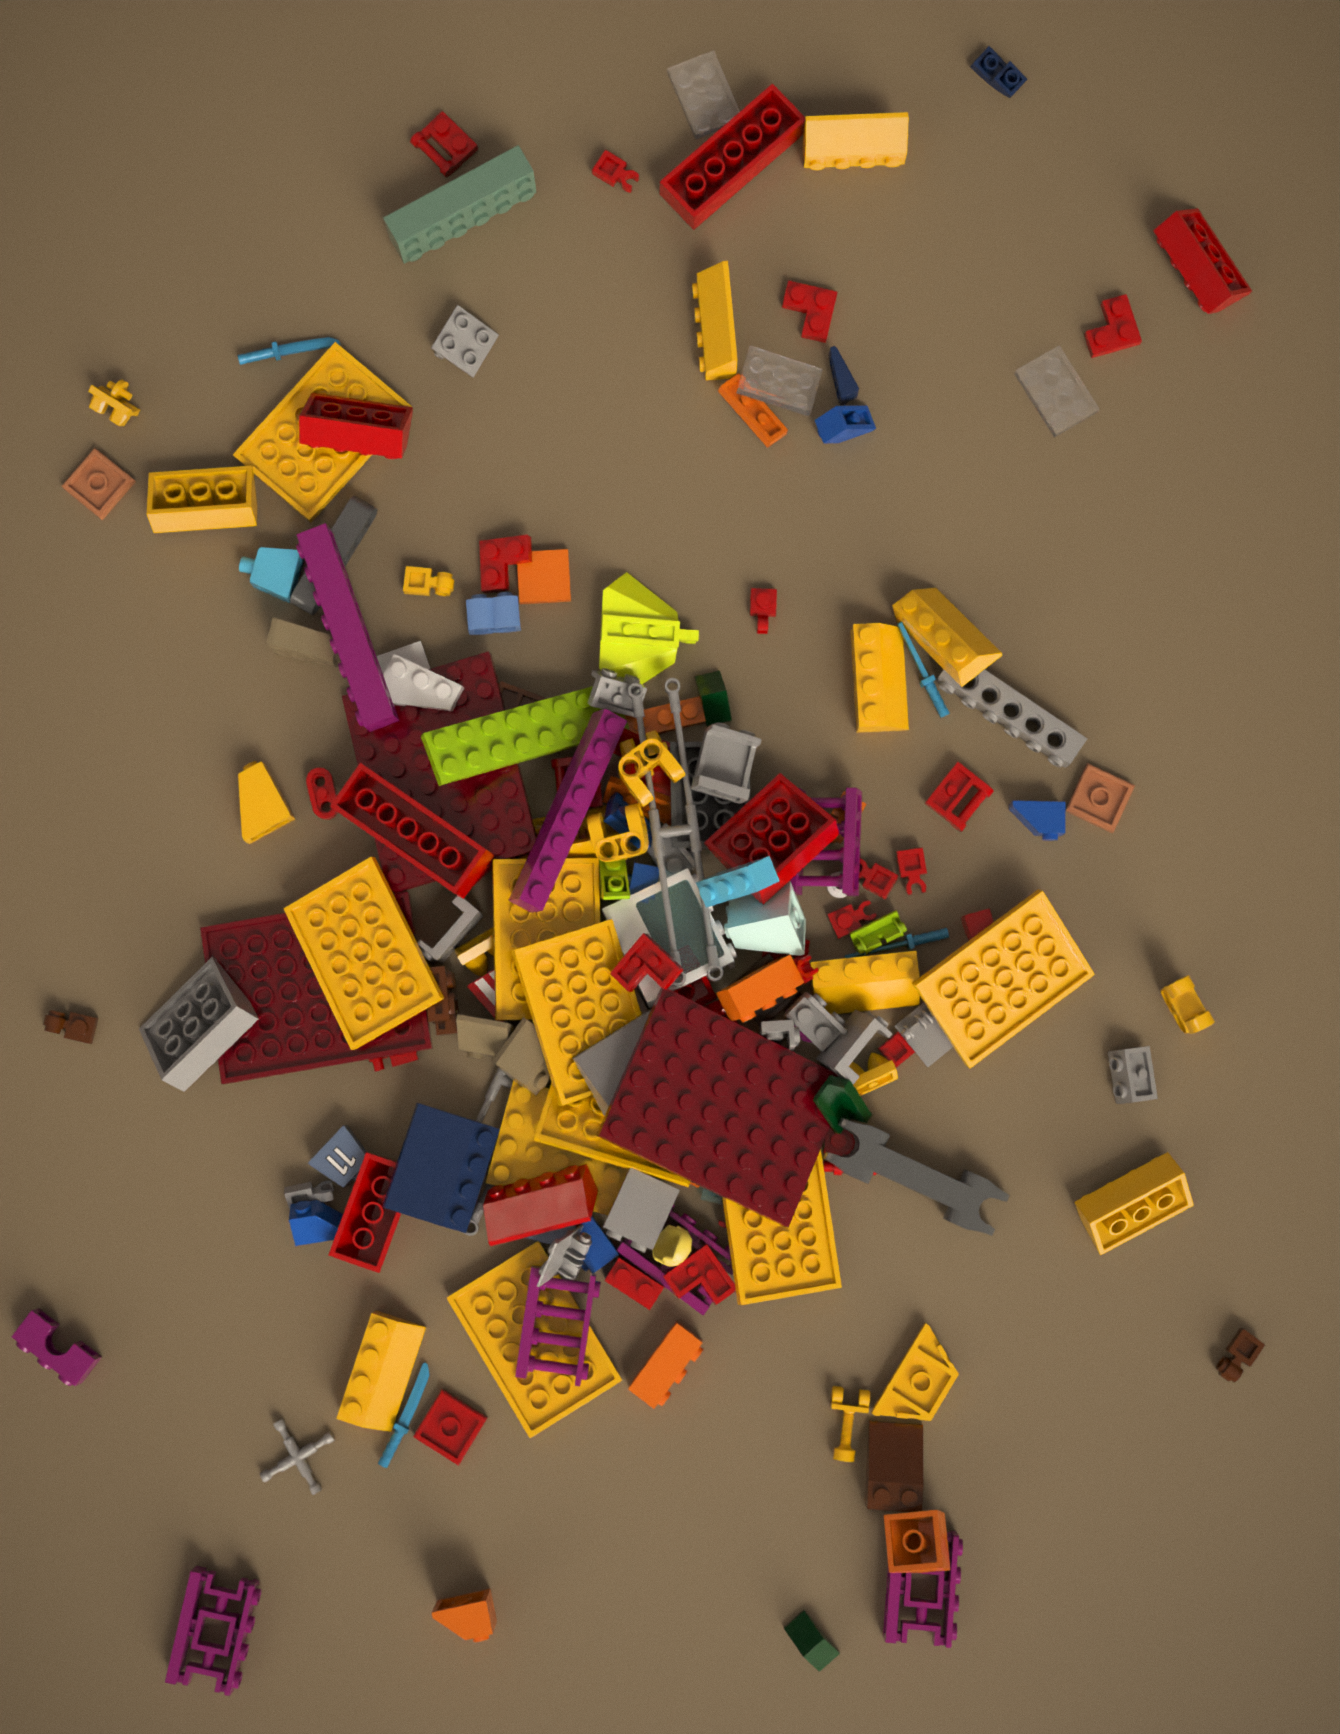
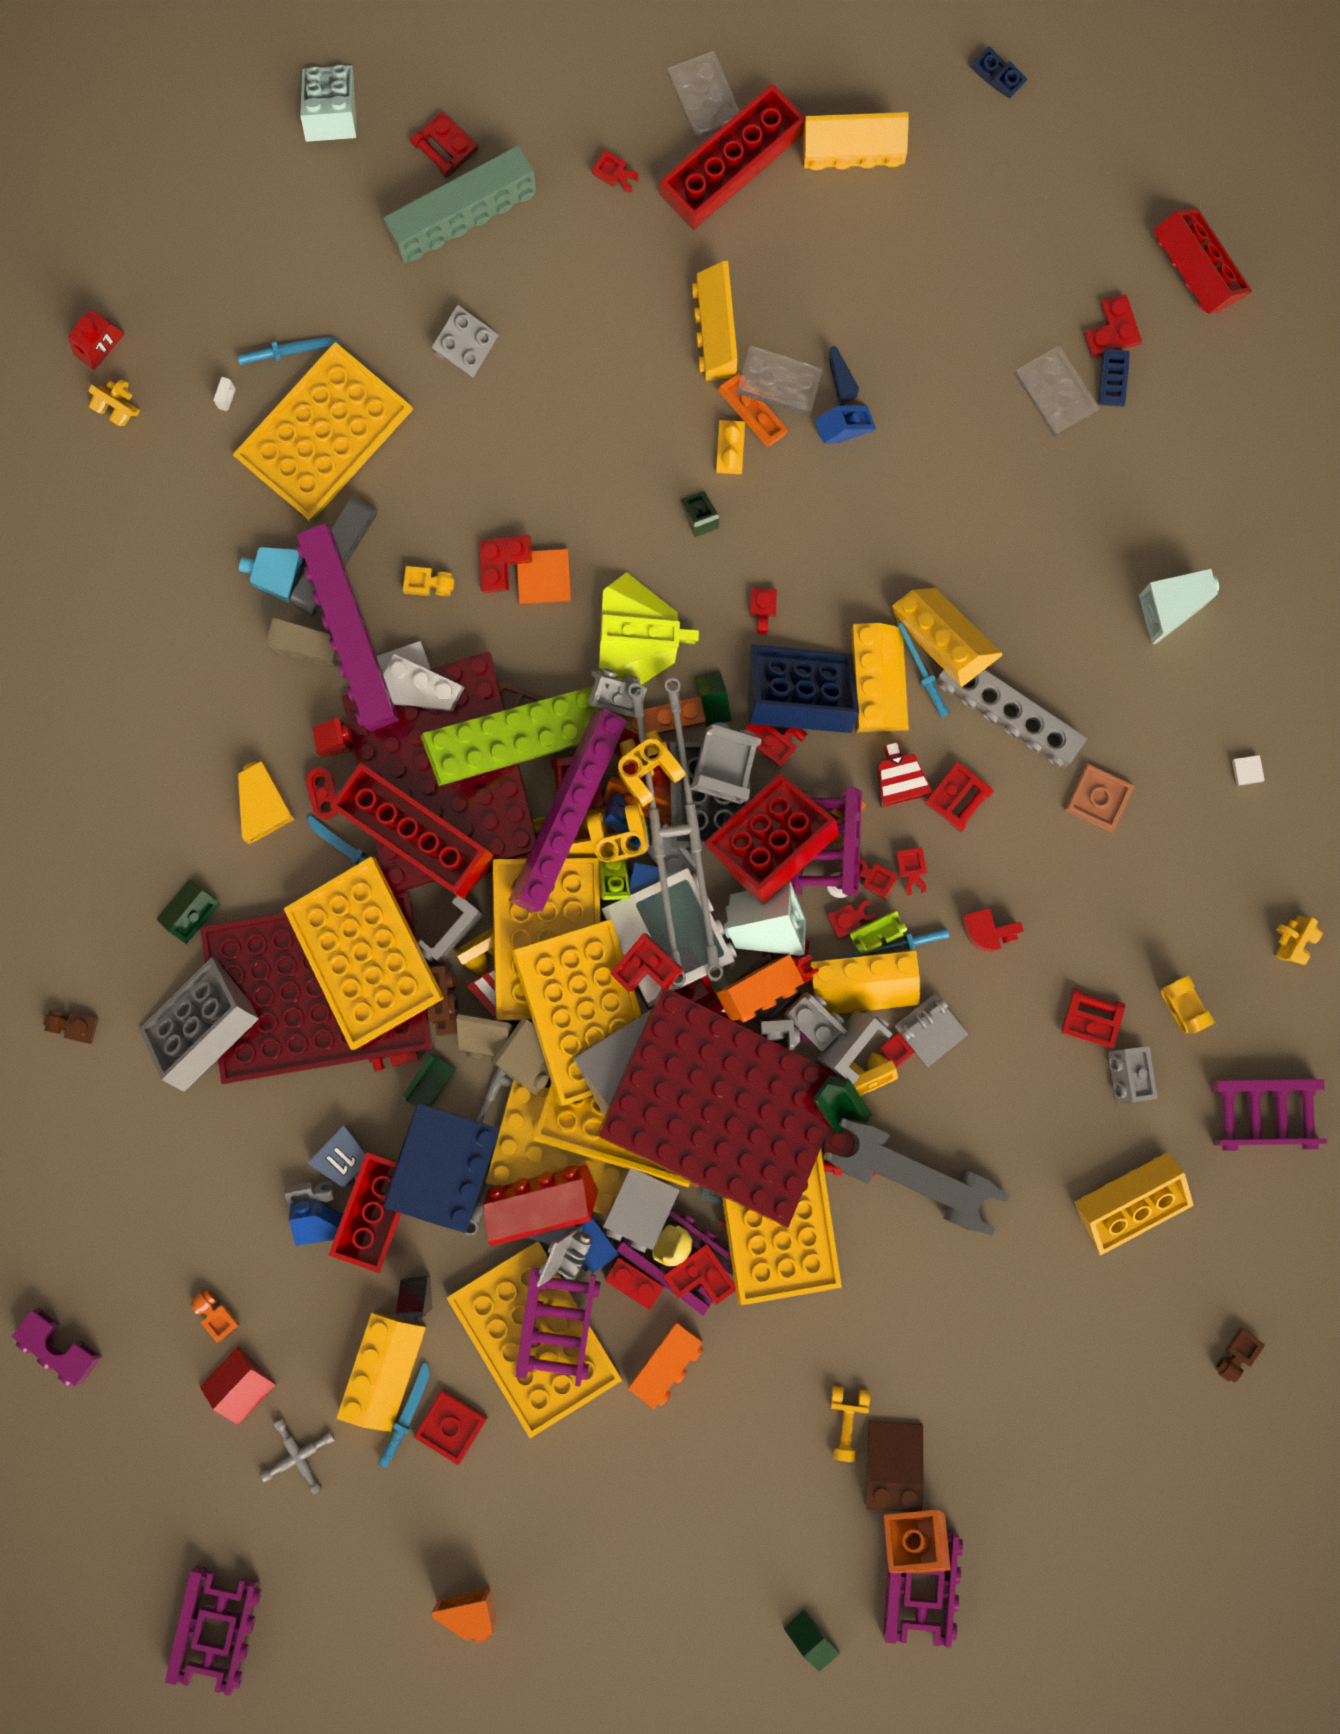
nougat tile [61,448,136,520] -> none
yellow slope [147,466,257,533] -> none
red slope [299,393,413,459] -> none
medium blue brick [466,592,521,635] -> none
medium azure brick [696,856,779,908] -> none
red plate [782,280,838,343] -> none
yellow wing [871,1322,959,1421] -> none
yellow plate [912,889,1095,1068] -> none
blue slope [1009,801,1066,841] -> none
none -> red torso [68,309,125,371]
none -> dark green panel [157,879,220,945]
none -> orange plate [190,1289,240,1343]
none -> red slope [200,1347,276,1425]
none -> white tile [213,377,236,411]
none -> light aqua slope [301,65,357,142]
none -> dark azure sword [308,816,382,870]
none -> red slope [312,718,353,758]
none -> black slope [396,1276,432,1322]
none -> dark green panel [401,1054,456,1107]
none -> dark green slope [681,491,719,537]
none -> yellow tile [716,420,745,474]
none -> red plate [744,724,808,769]
none -> dark blue slope [748,644,859,733]
none -> red torso [877,743,932,808]
none -> red plate [1061,988,1125,1049]
none -> dark blue slope [1099,349,1130,407]
none -> light aqua slope [1139,569,1219,644]
none -> magenta fence [1211,1079,1327,1151]
none -> white tile [1232,755,1265,786]
none -> yellow hips [1275,915,1323,965]

